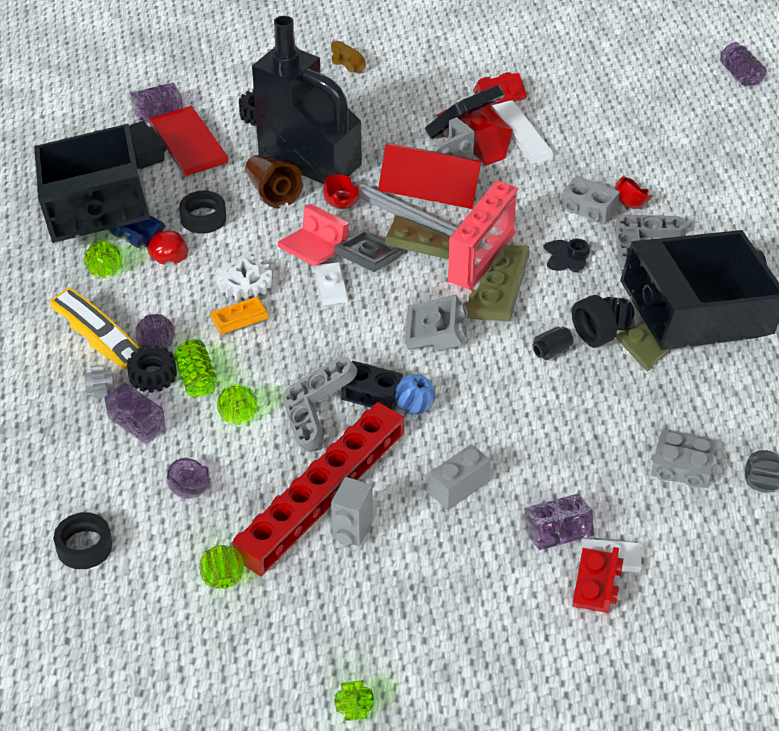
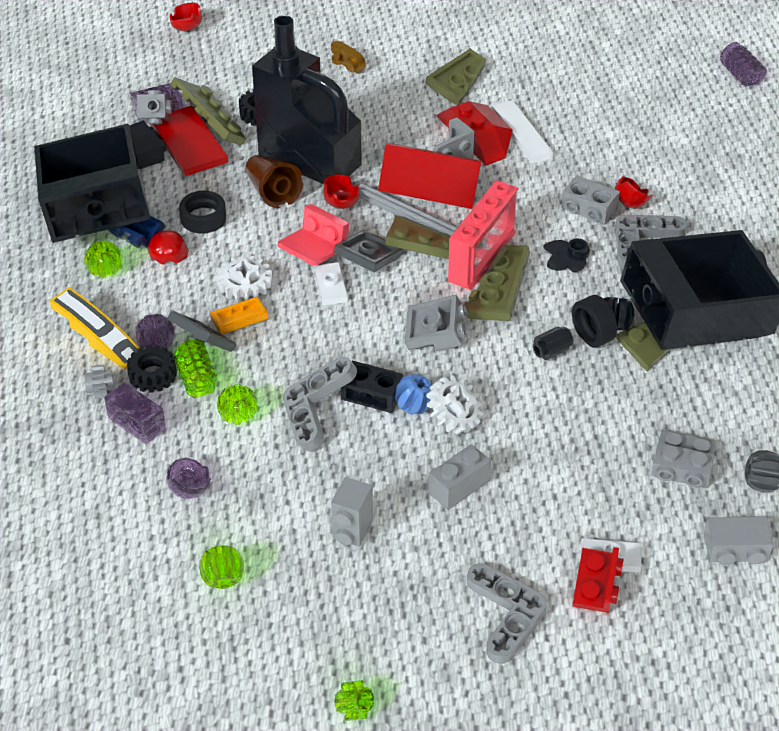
black tyre [53,512,113,569] -> none
red brick [232,402,404,576] -> none
black beam [425,85,505,139] -> none
red bracket [473,72,527,107] -> none
clear purple brick [524,494,594,550] -> none
none -> light grey brick [137,90,172,125]
none -> dark grey plate [167,311,237,352]
none -> red hair [170,2,202,32]
none -> olive wing [170,77,247,145]
none -> olive wing [425,48,486,105]
none -> white gear [427,375,484,435]
none -> light grey beam [467,563,547,664]
none -> light grey brick [704,516,773,565]

